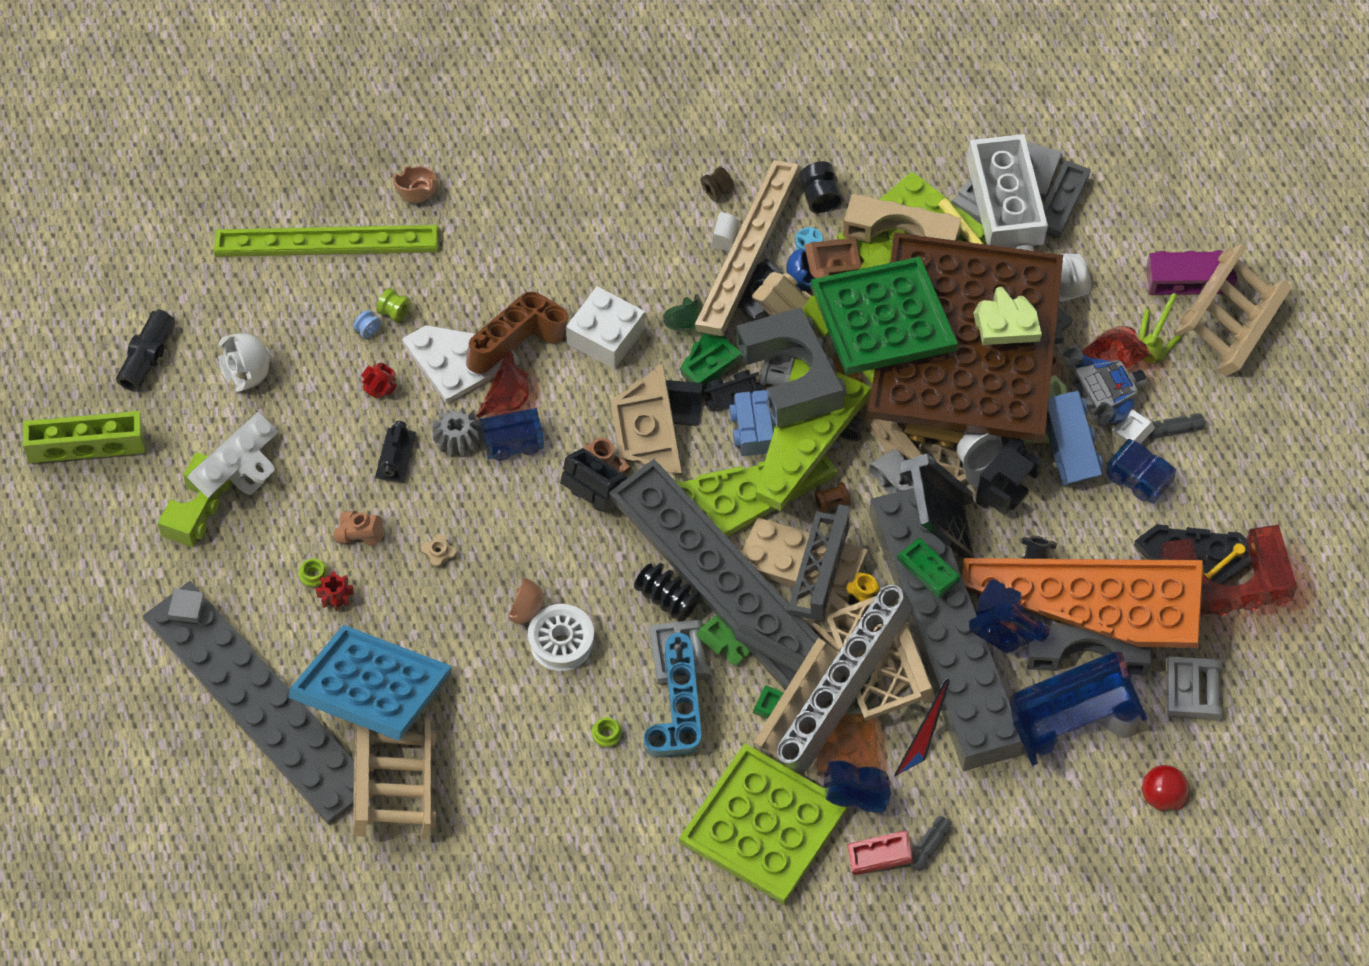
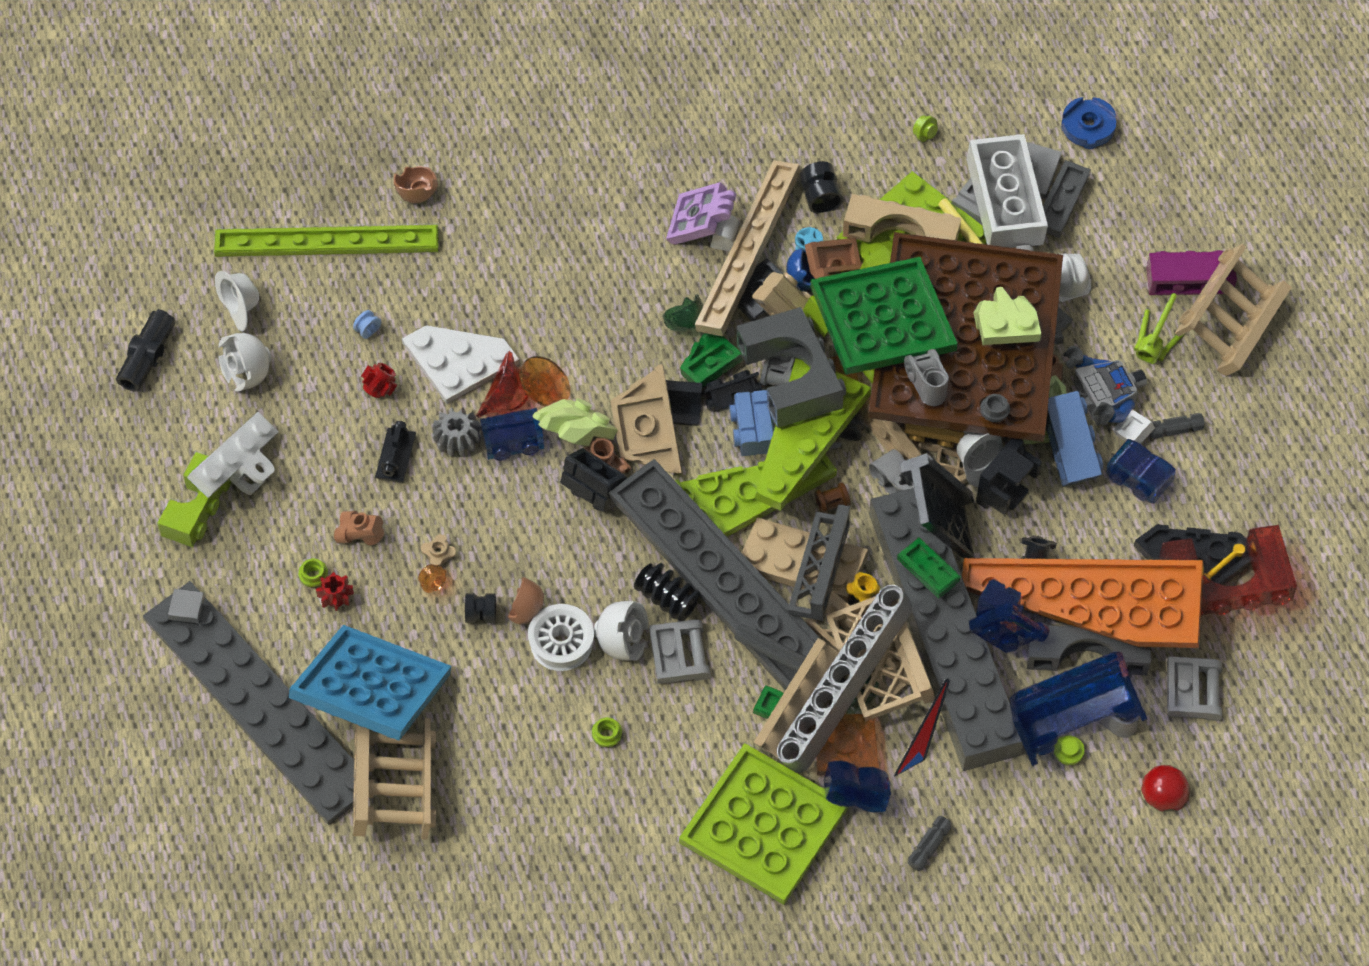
lime brick [23,411,145,464] -> none
lime wheel [376,288,411,323] -> none
dark orange beam [466,291,568,373] -> none
white brick [566,286,645,369] -> none
dark azure beam [643,633,702,757] -> none
bright green plate [696,615,750,666] -> none
dark brown wheel [700,166,734,201] -> none
plate [847,830,914,875] -> none
clear red hat [1081,326,1150,369] -> none
none -> white piece [215,271,259,331]
none -> clear orange plate [418,564,447,593]
none -> black wheel [465,593,496,623]
none -> clear orange dish [519,356,570,407]
none -> yellowish green plate [532,398,618,446]
none -> white cylinder [594,601,648,661]
none -> lavender piece [666,182,737,245]
none -> light grey piece [904,349,949,406]
none -> lime plate [913,115,938,142]
none -> dark grey plate [980,394,1010,422]
none -> lime plate [1054,735,1085,765]
none -> blue plate [1061,97,1117,149]

